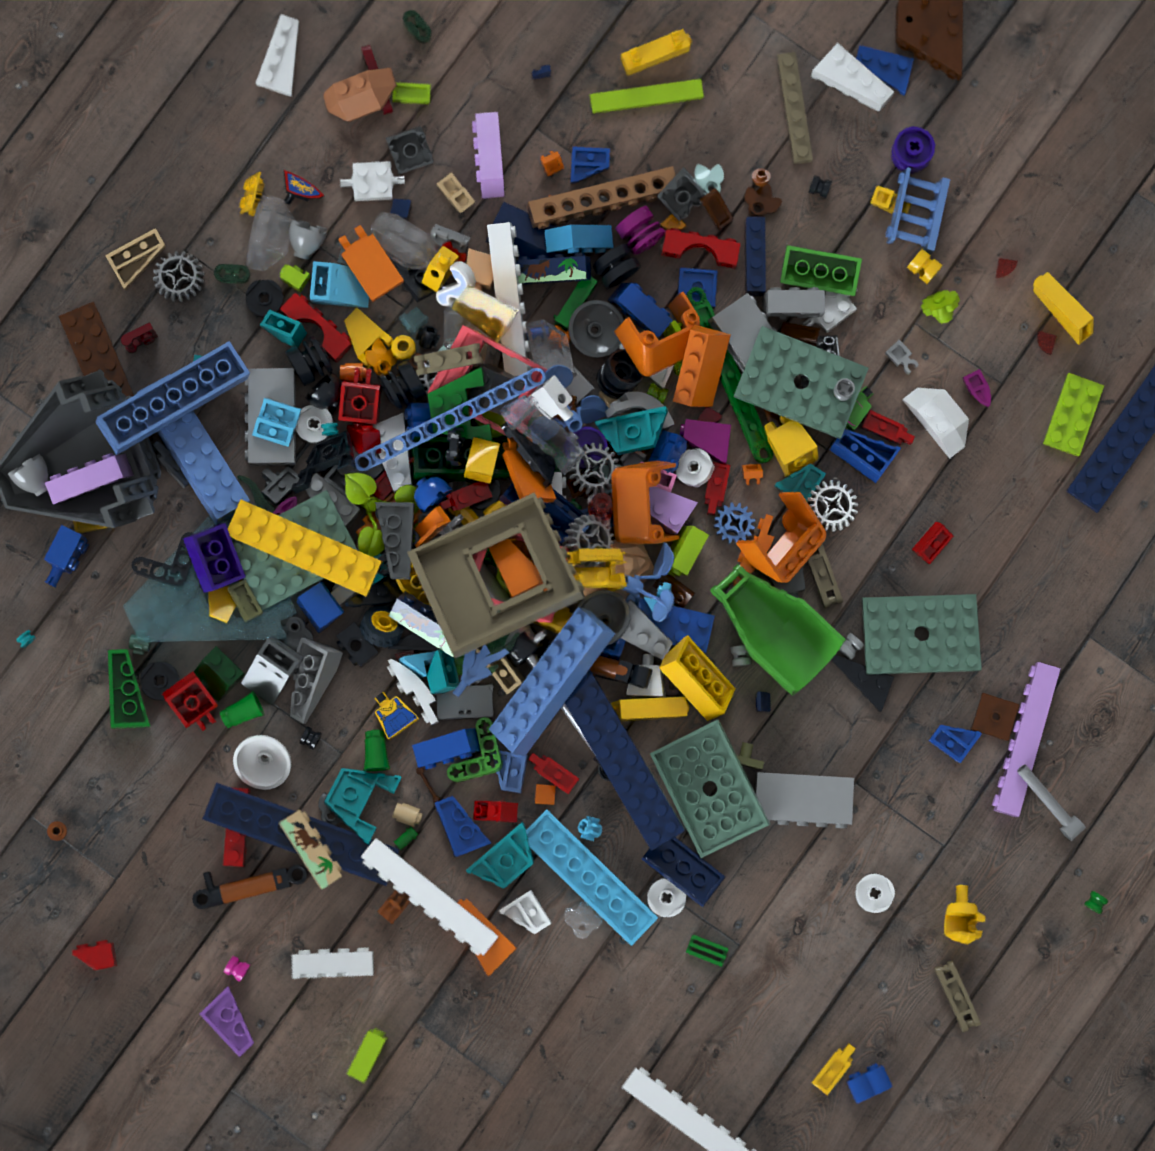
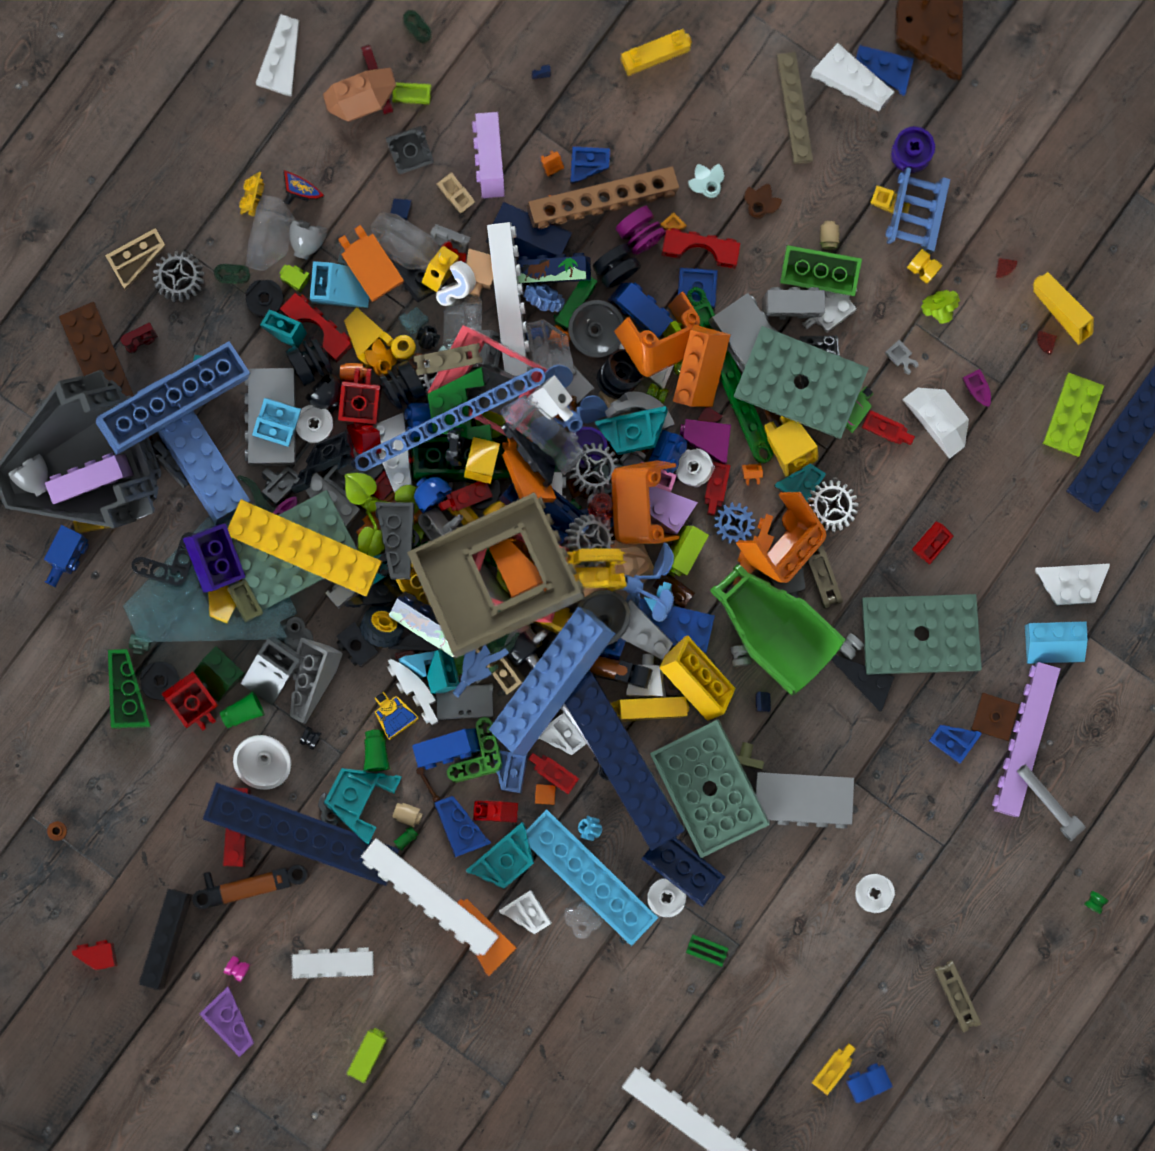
teal bush [16,630,36,648] -> none
brick [279,810,342,889] -> none
blue slope [297,581,344,634] -> none
teal bush [321,423,339,436] -> none
white plate [340,161,405,201] -> none
dark orange hips [377,890,410,924] -> none
orange panel [414,506,451,547] -> none
clear yellow wedge [452,285,519,342] -> none
dark azure wedge [545,224,613,254] -> none
lime tile [590,79,704,114] -> none
dark grey slope [657,167,706,221] -> none
reddish brown tile [700,188,734,230] -> none
dark blue brick [745,217,766,296] -> none
dark orange plate [752,169,771,186] -> none
reddish brown tile [780,322,820,347] -> none
black wheel [808,175,832,199] -> none
blue wedge [830,429,901,483] -> none
light grey wheel [834,378,855,401] -> none
yellow piece [944,885,986,944] -> none
none -> black brick [138,889,192,990]
none -> medium blue gear [524,283,565,312]
none -> white wing [538,713,586,755]
none -> tan brick [820,221,839,250]
none -> medium azure slope [1025,622,1088,664]
none -> white wing [1035,564,1110,605]

